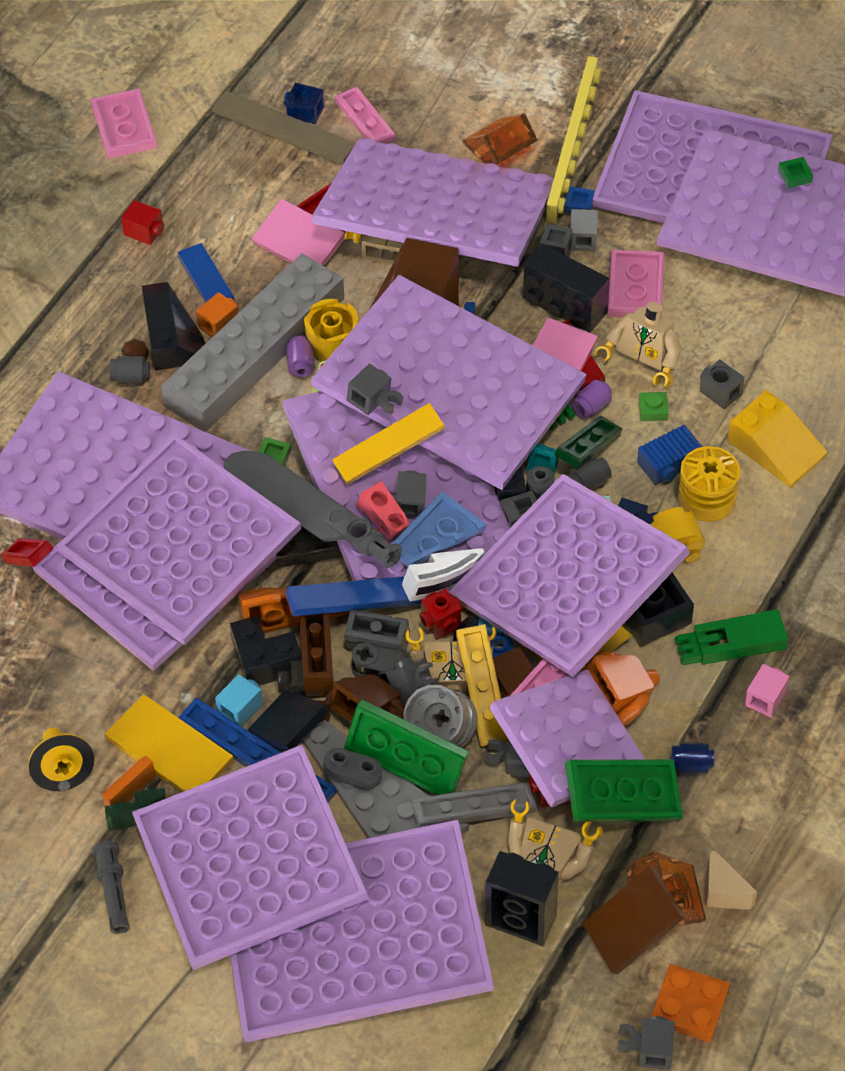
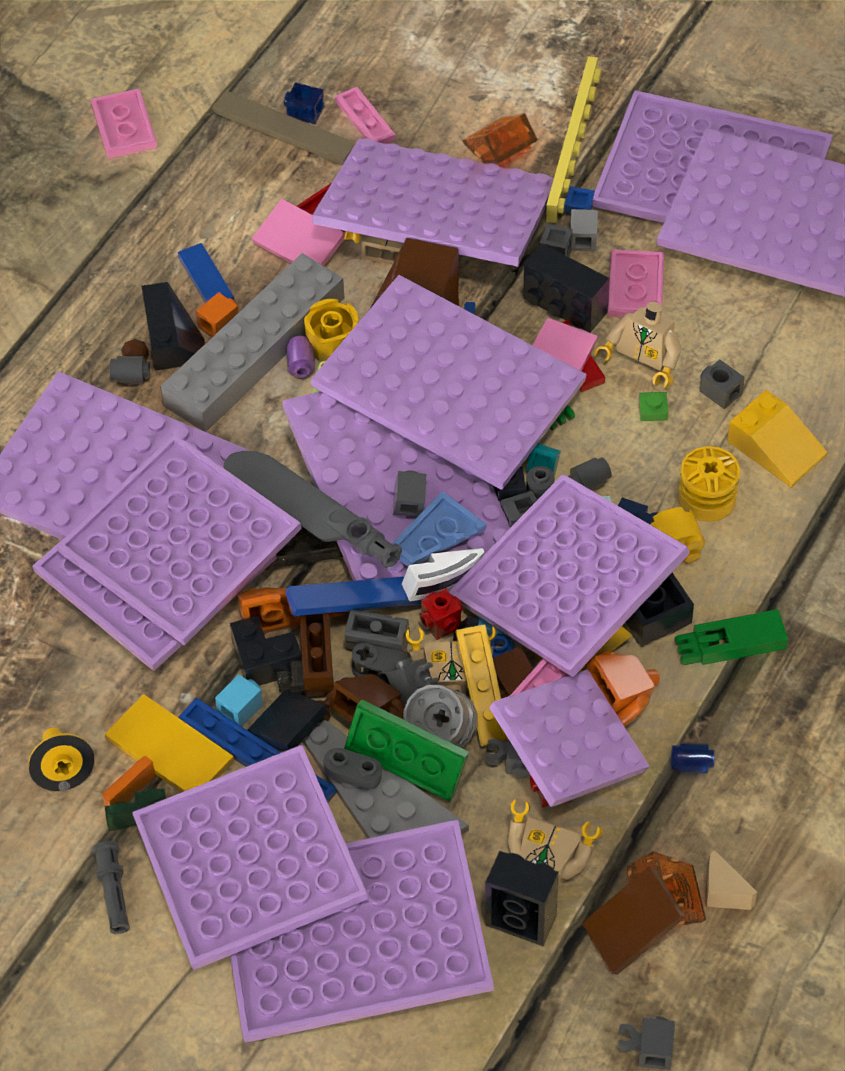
red tile [1,538,54,567] -> none
red brick [121,200,165,245] -> none
bright green plate [258,437,292,466] -> none
yellow tile [332,403,445,485] -> none
dark grey brick [346,363,403,415] -> none
coral leg [356,481,409,540] -> none
light grey tile [411,782,537,828] -> none
dark green tile [555,416,622,469] -> none
green tile [565,759,683,822] -> none
medium lavender brick [571,380,612,419] -> none
blue brick [637,424,703,485] -> none
orange plate [651,963,730,1043] -> none
bright pink brick [745,664,790,718] -> none
green plate [778,157,813,188] -> none

